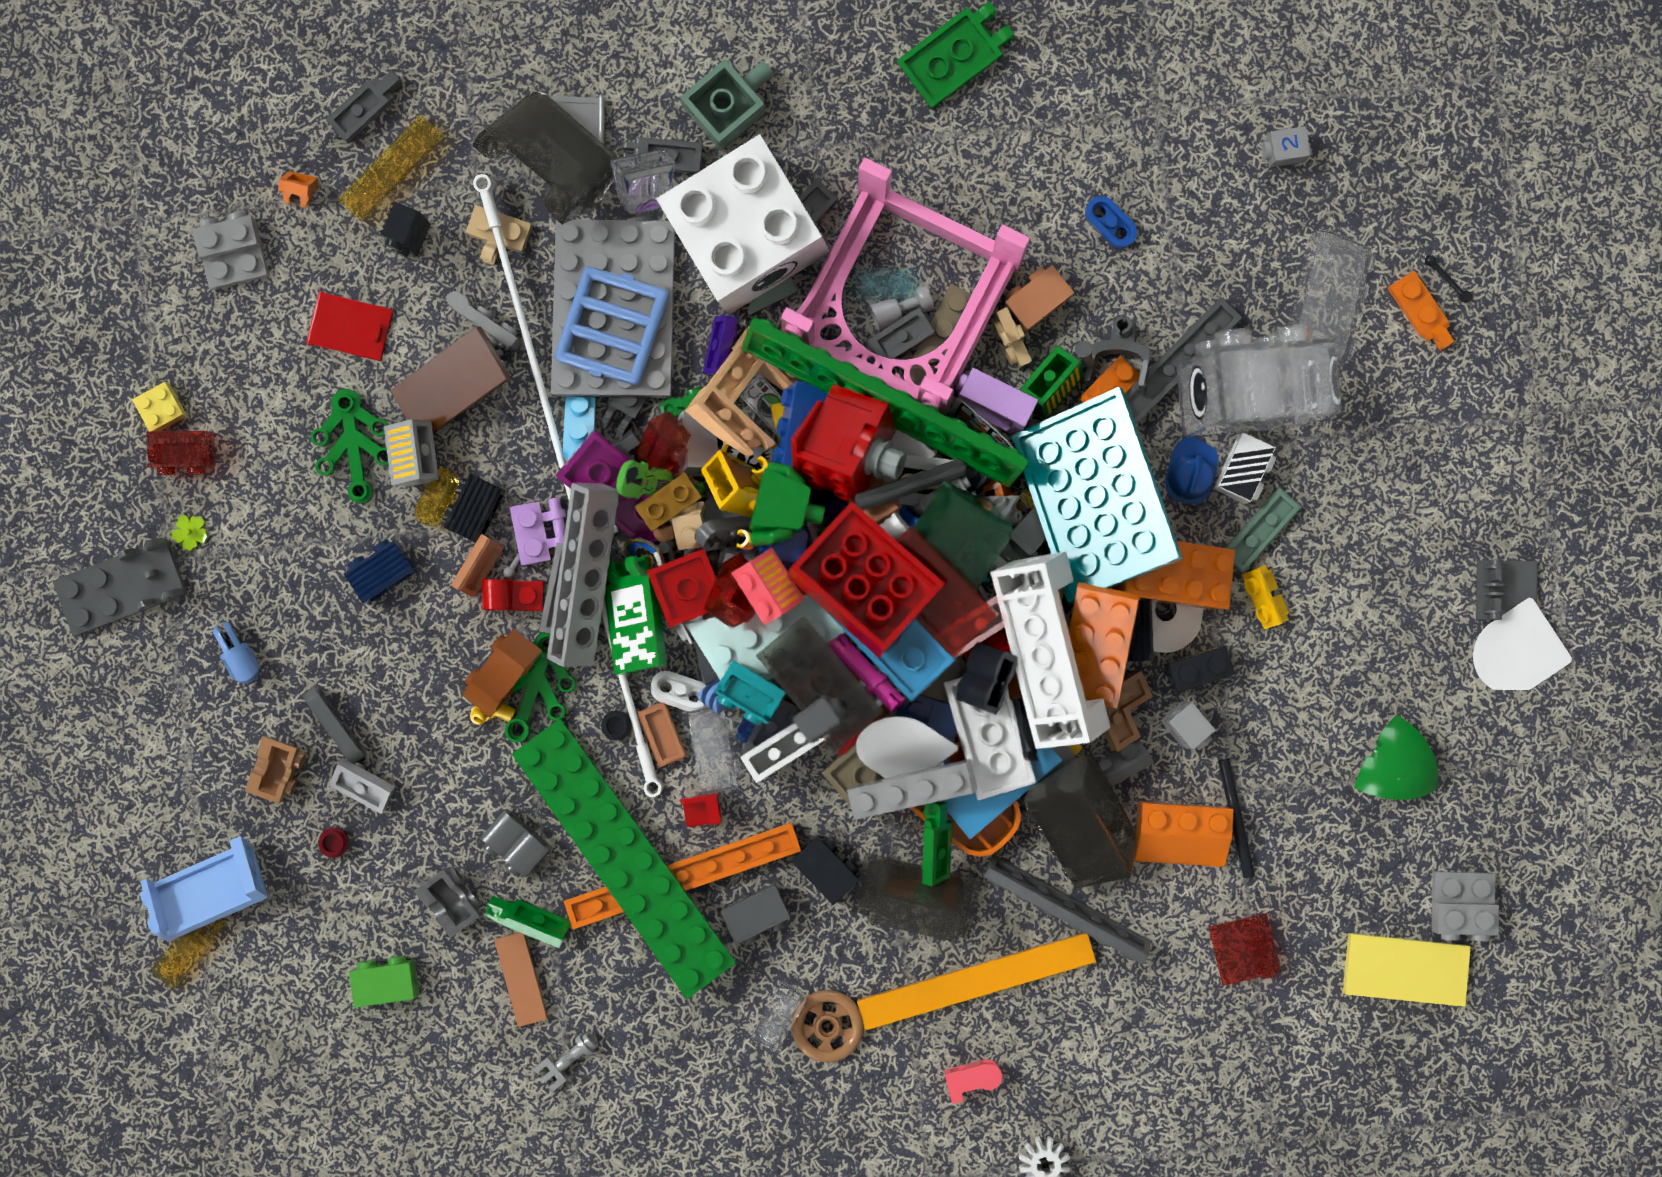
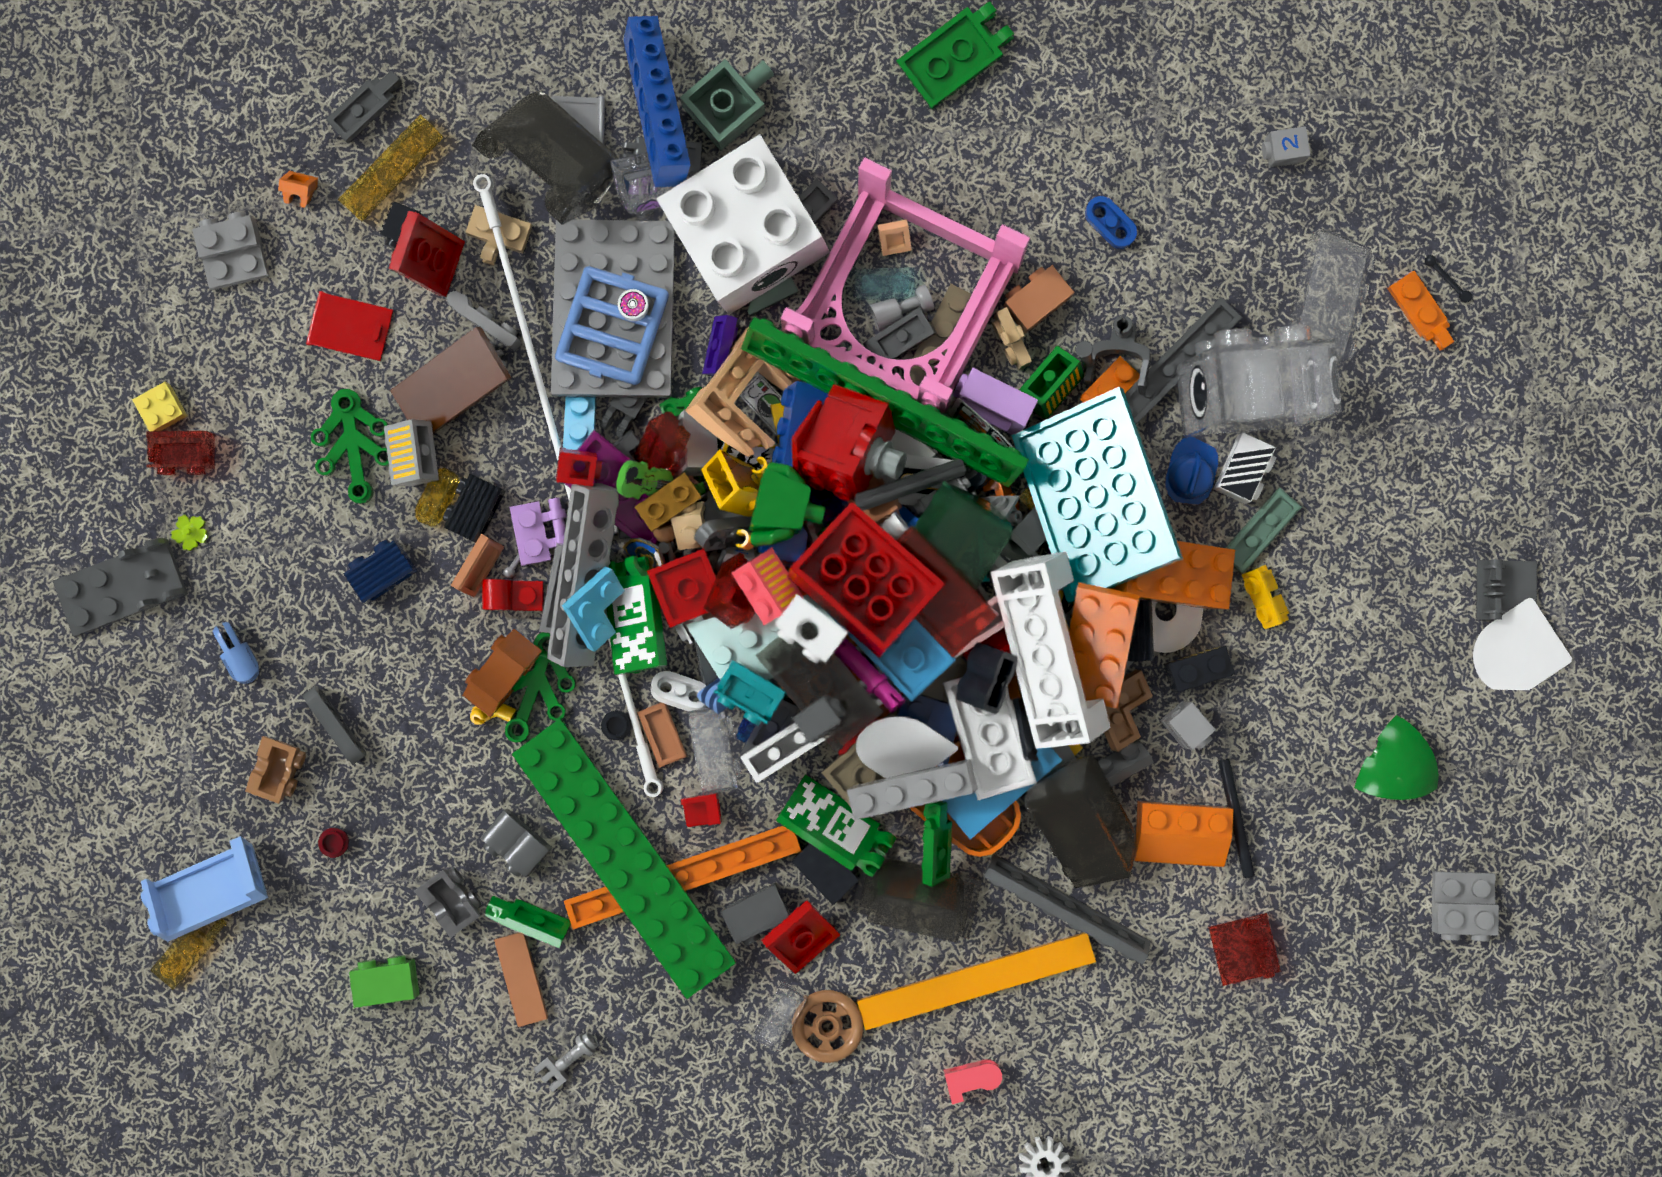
light grey plate [329,758,396,814] -> none
light yellow tile [1343,933,1471,1007] -> none
none -> red plate [389,211,465,297]
none -> red brick [556,447,602,487]
none -> medium azure plate [562,566,624,652]
none -> tile [618,289,649,321]
none -> blue brick [623,16,691,188]
none -> red plate [761,900,841,974]
none -> white brick [775,594,849,664]
none -> green tile [775,774,897,877]
none -> light nougat plate [877,219,912,256]

